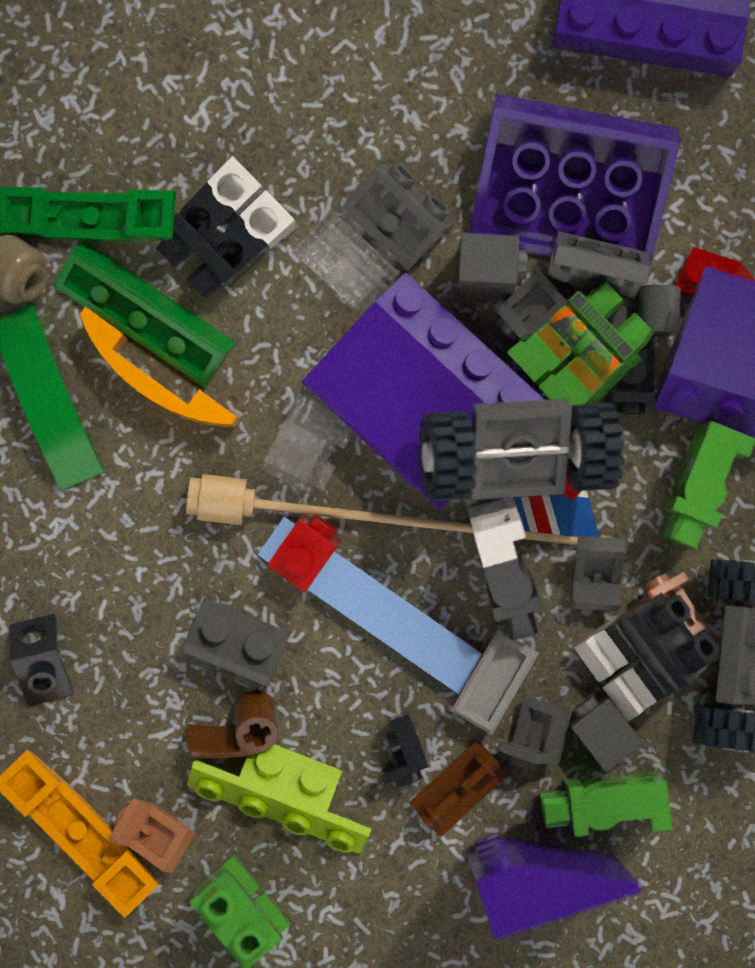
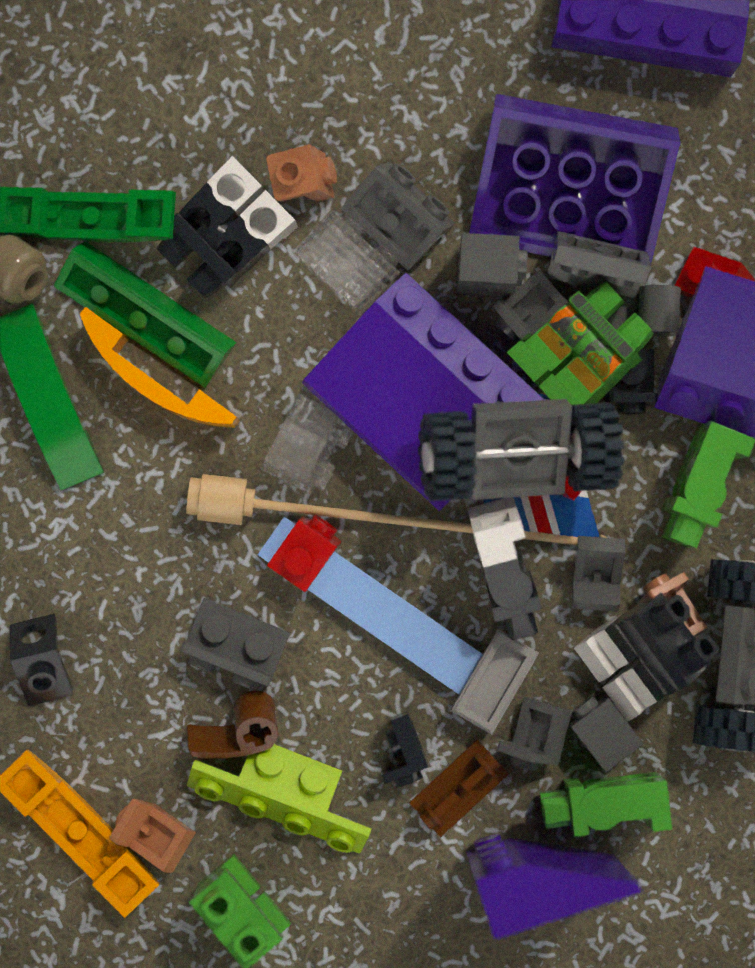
none -> nougat bracket [266,144,337,202]

